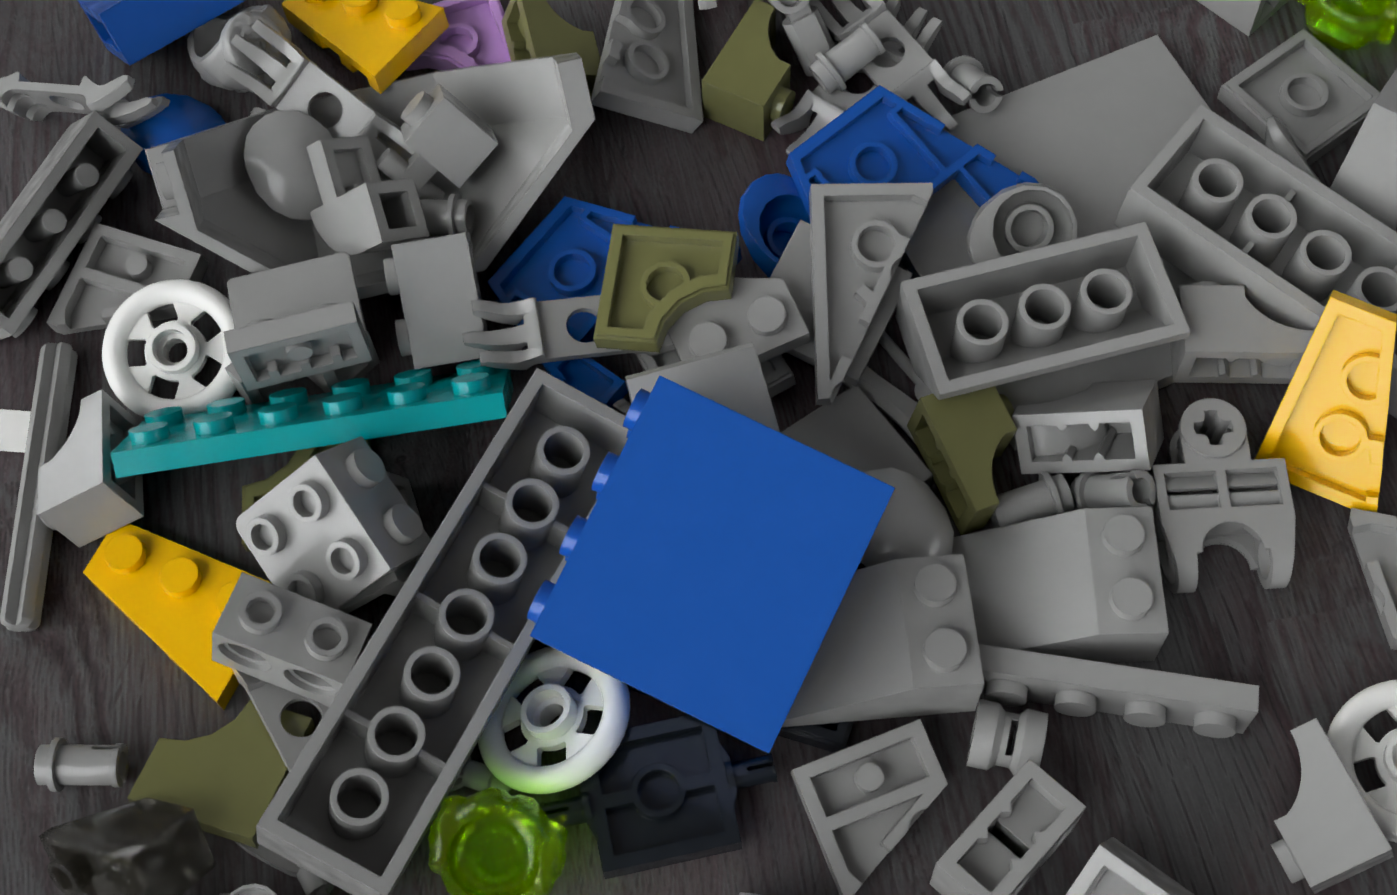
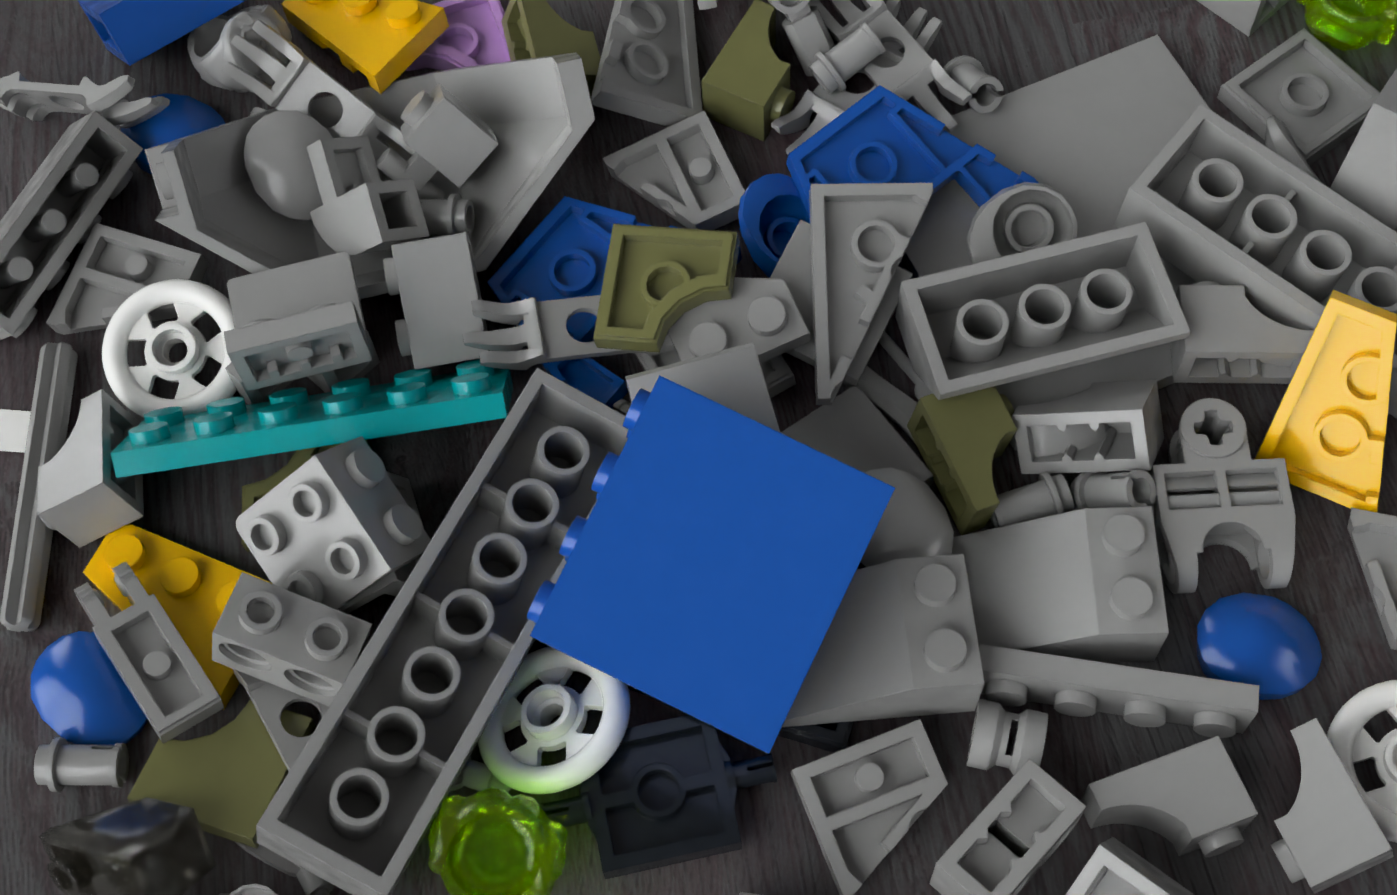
none -> blue hat [31,631,148,745]
none -> light grey hinge [74,562,224,744]
none -> light grey wing [603,110,745,230]
none -> light grey arch [1080,736,1258,858]
none -> blue hat [1197,592,1322,700]

